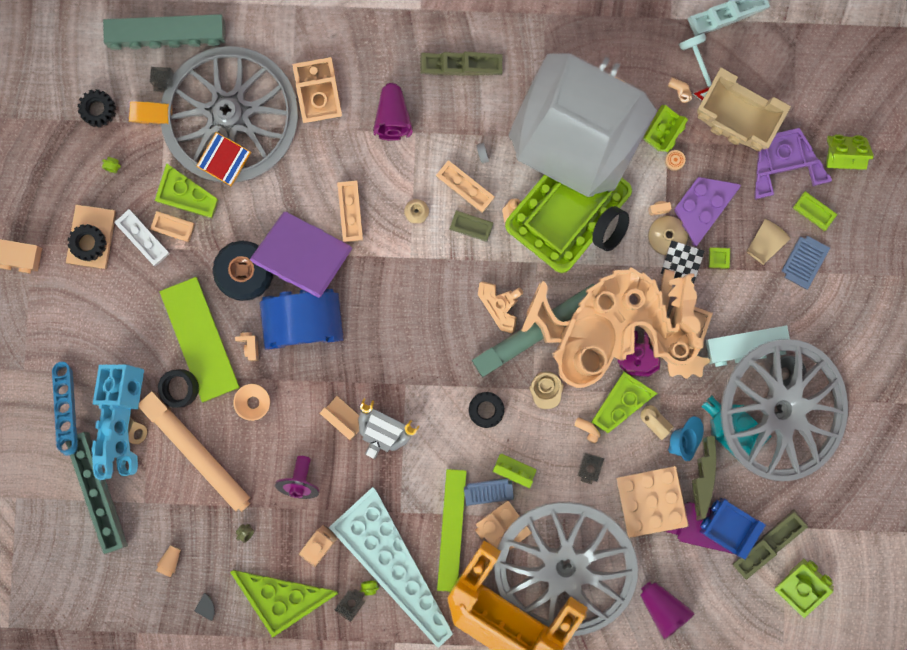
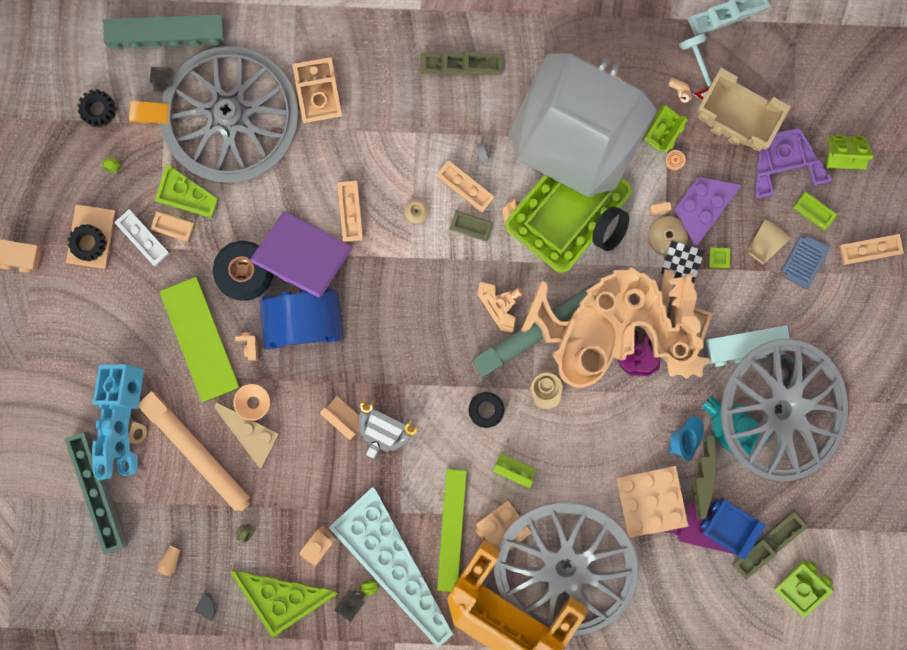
dark azure beam [52,362,78,456] -> none
black tyre [158,369,199,408] -> none
tile [196,132,252,187] -> none
magenta piece [275,455,319,499] -> none
magenta cone [373,83,413,141] -> none
sand blue window [464,478,514,506] -> none
light nougat arm [575,417,600,443] -> none
clear smoke brick [577,453,605,484] -> none
lime wing [591,372,658,433] -> none
tan piece [640,406,674,440] -> none
magenta cone [640,582,695,640] -> none
none -> tan wing [214,402,279,468]
none -> light nougat plate [839,234,904,265]

